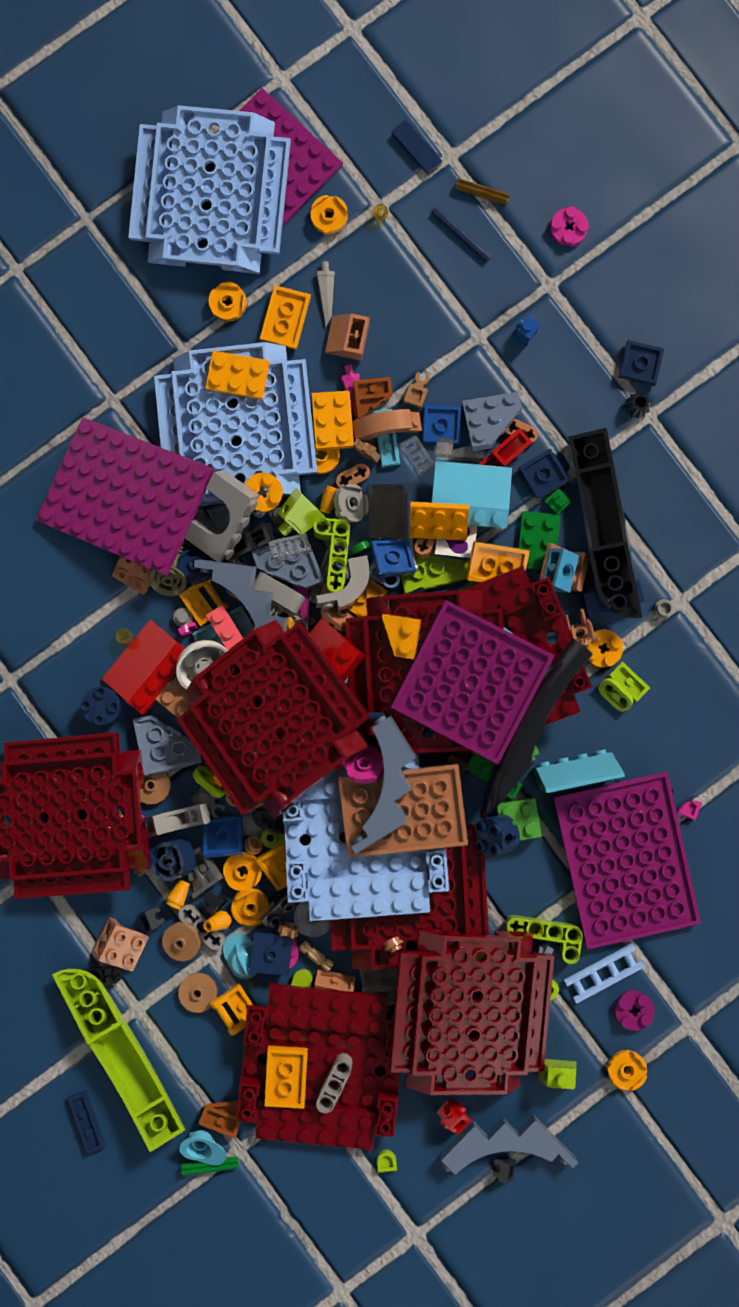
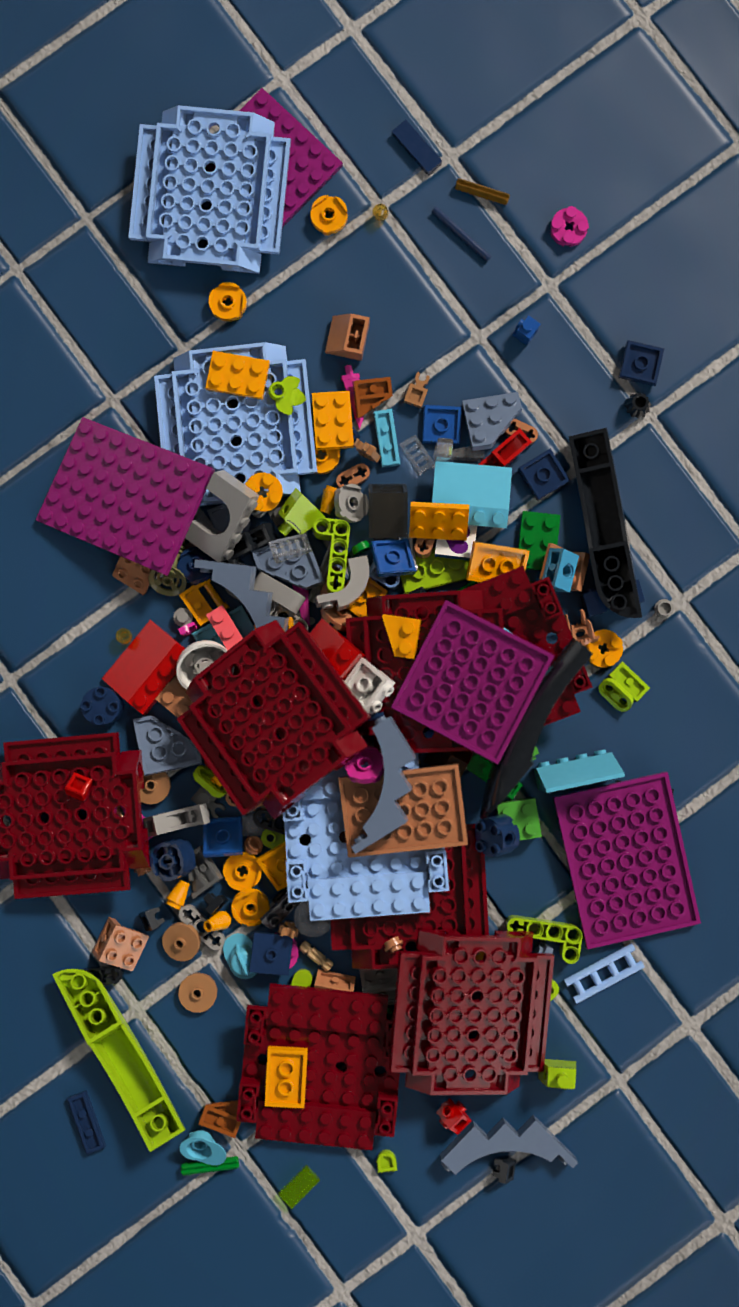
light orange plate [210,983,253,1036] -> none
light orange plate [260,285,311,350] -> none
light grey bar [316,261,335,327] -> none
light grey beam [316,1053,353,1113] -> none
nougat arch [352,409,422,440] -> none
green tile [544,488,571,515] -> none
light orange plate [607,1050,647,1091] -> none
magenta plate [614,990,654,1031] -> none
dark pink tile [676,801,702,820] -> none
none -> red slope [65,772,92,801]
none -> lime plate [268,376,306,415]
none -> clear neon green tile [278,1164,320,1209]
none -> white plate [345,657,395,715]

